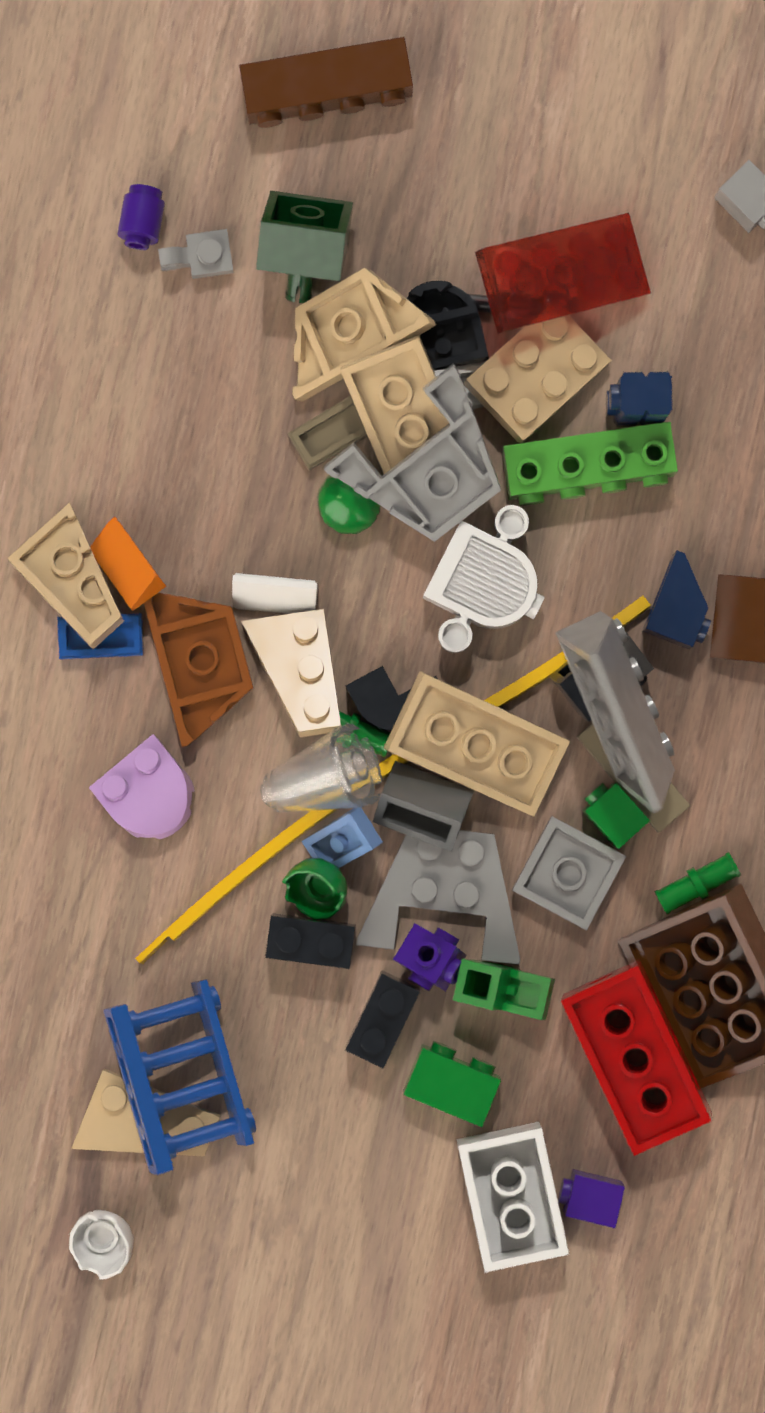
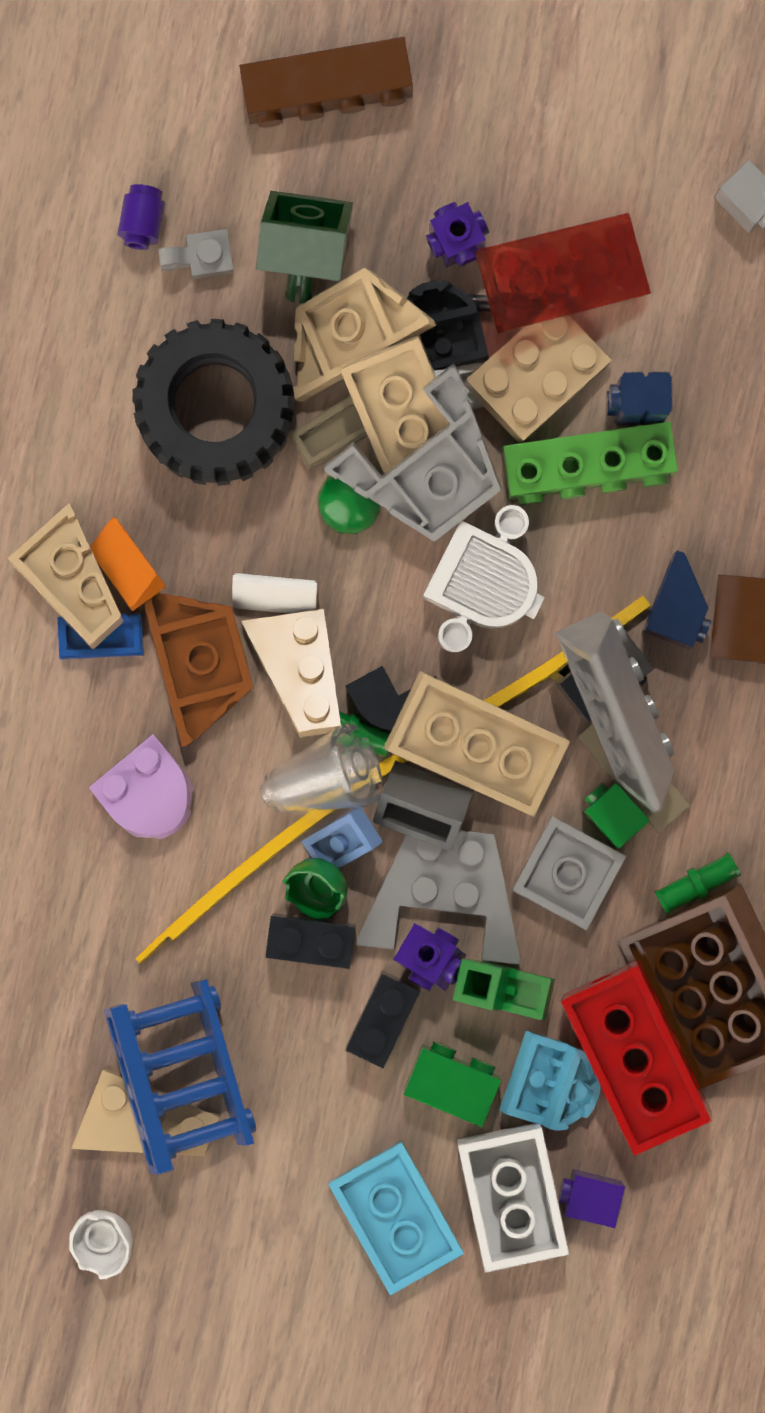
none -> black tyre [132,319,295,486]
none -> medium azure plate [328,1140,464,1295]
none -> dark purple brick [426,202,489,268]
none -> medium azure slope [499,1030,601,1130]

